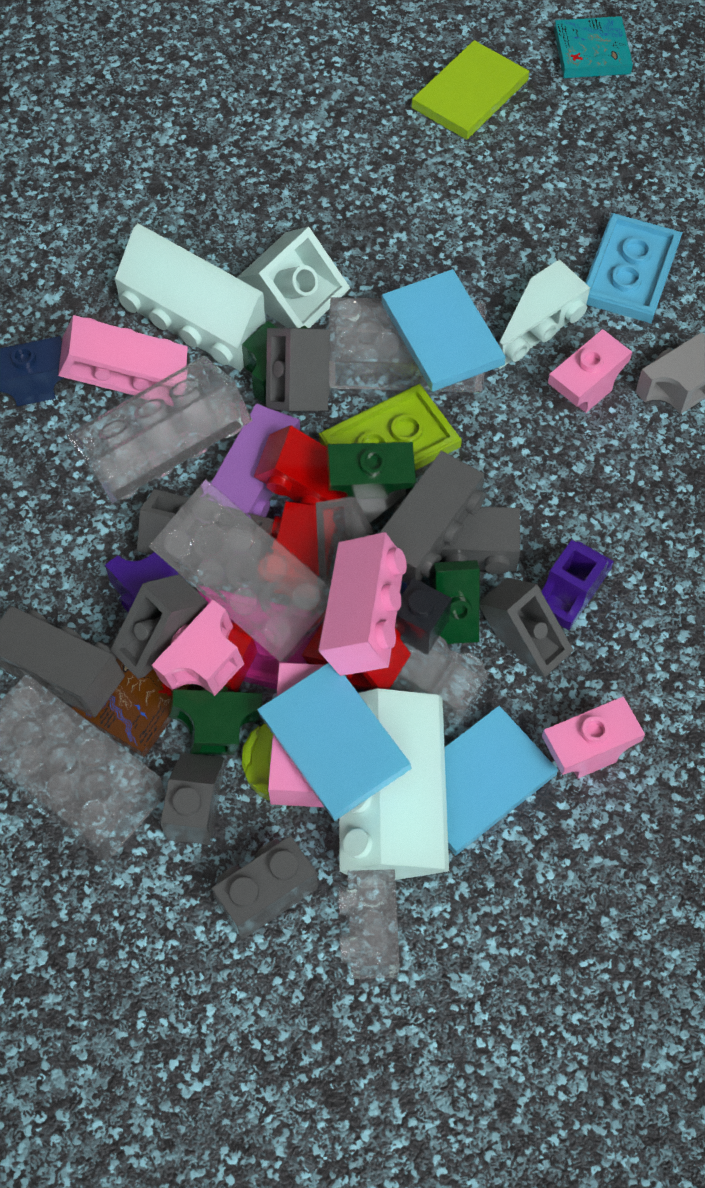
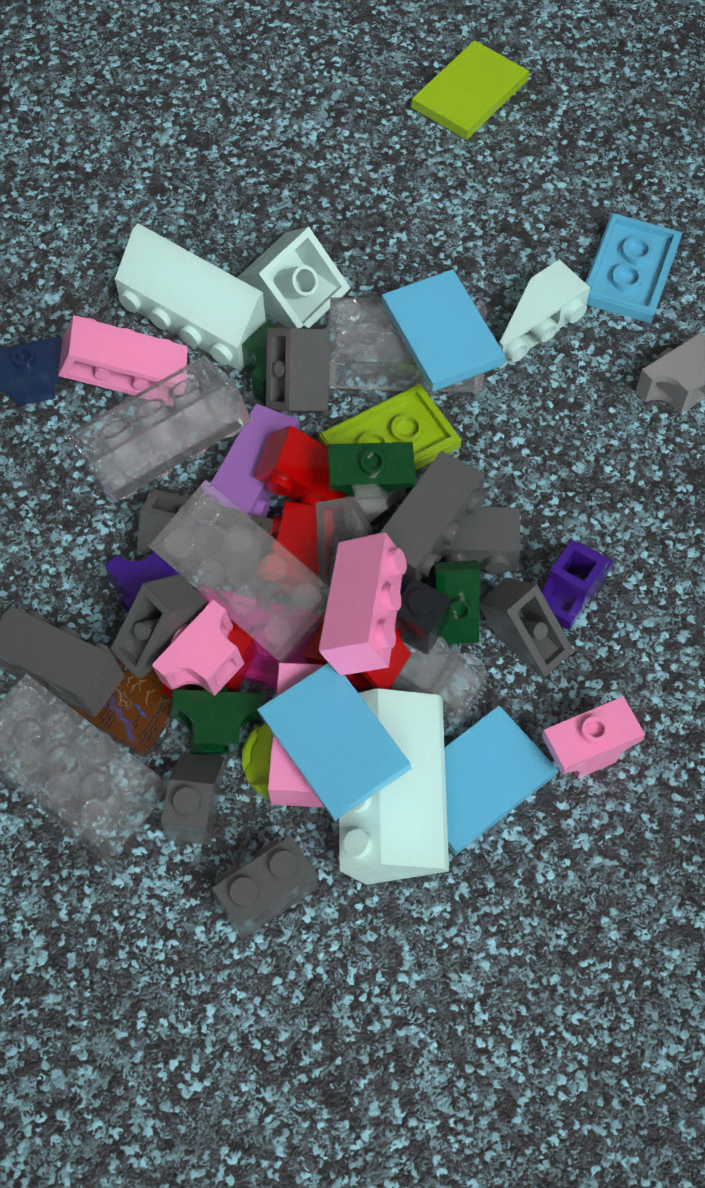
clear brick [339,869,400,979] -> none
bright pink brick [548,329,632,413] -> none
teal tile [554,16,633,78] -> none

